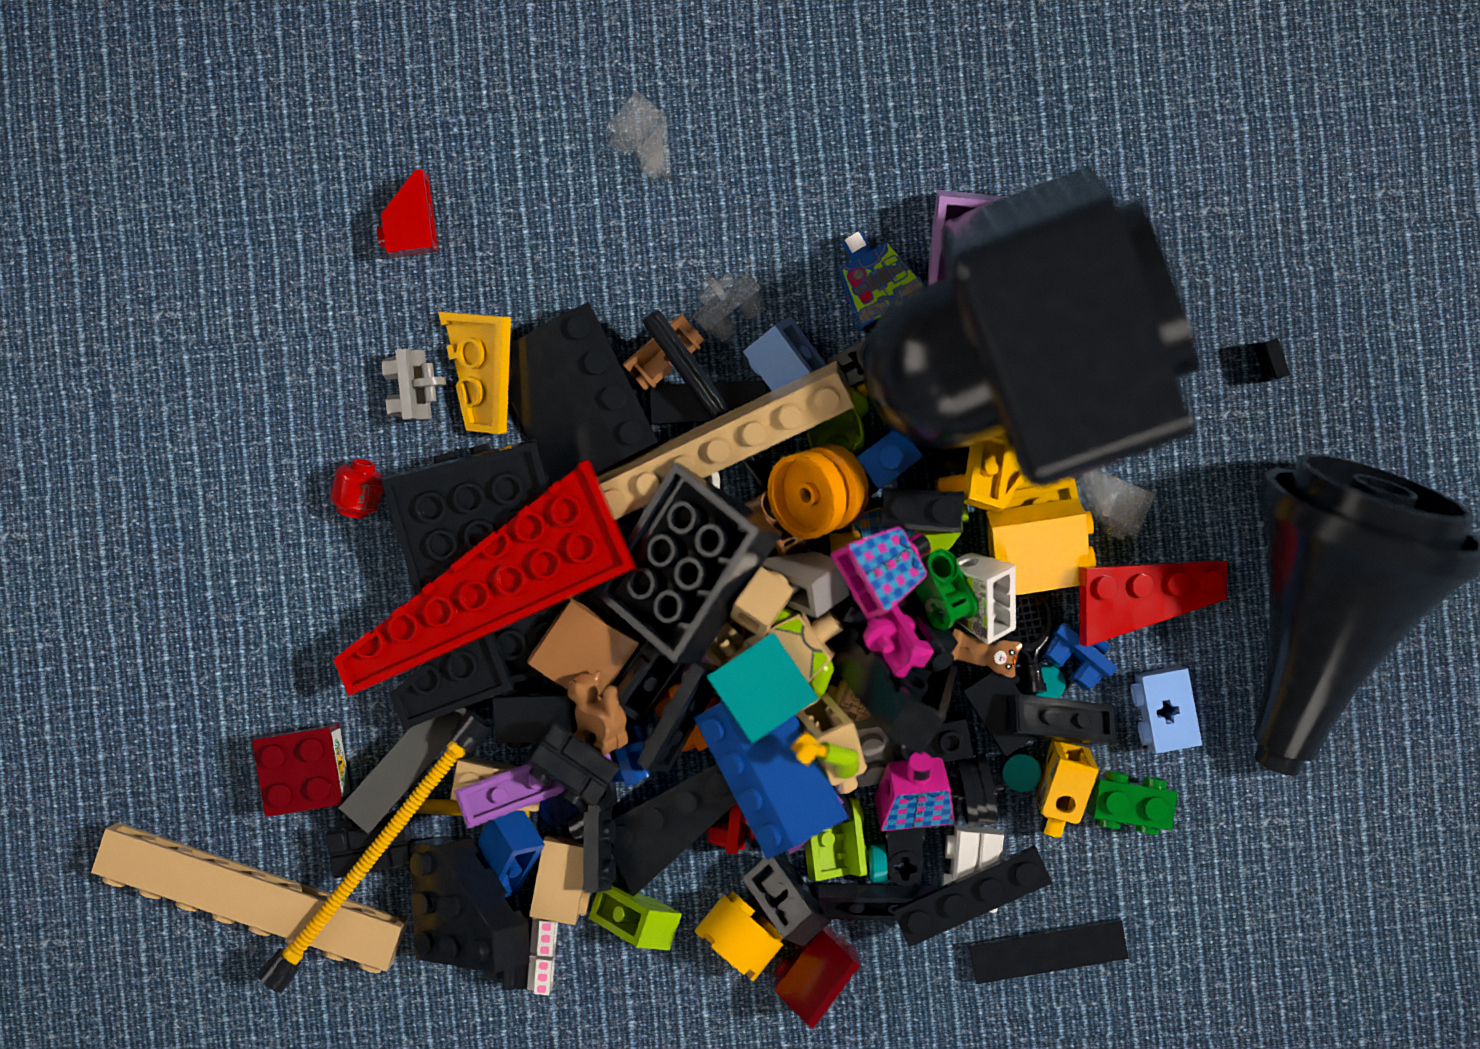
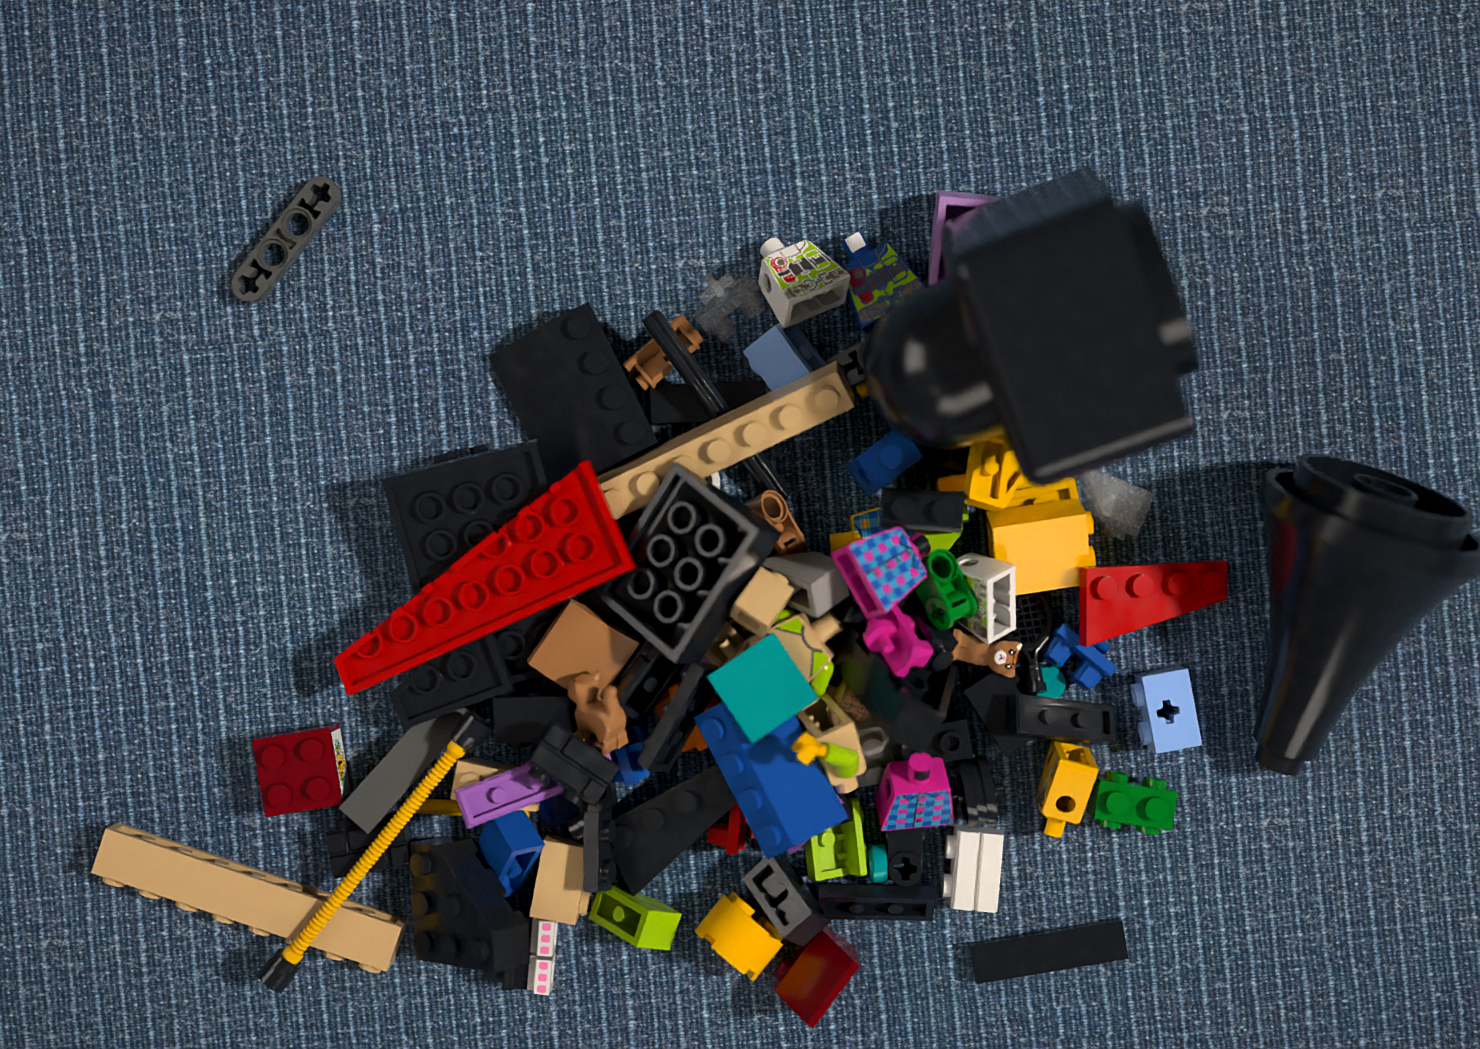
red head [330,458,384,519] -> none
red slope [377,169,439,258] -> none
light grey hips [381,349,446,420] -> none
yellow wing [438,312,511,434] -> none
clear slope [606,91,672,184] -> none
light orange wheel [768,443,869,540] -> none
hair [806,387,869,457] -> none
black plate [892,845,1052,947] -> none
teal piece [1001,752,1041,792] -> none
black tile [1254,338,1290,382] -> none
none -> dark grey beam [231,176,342,303]
none -> white torso [758,238,851,328]

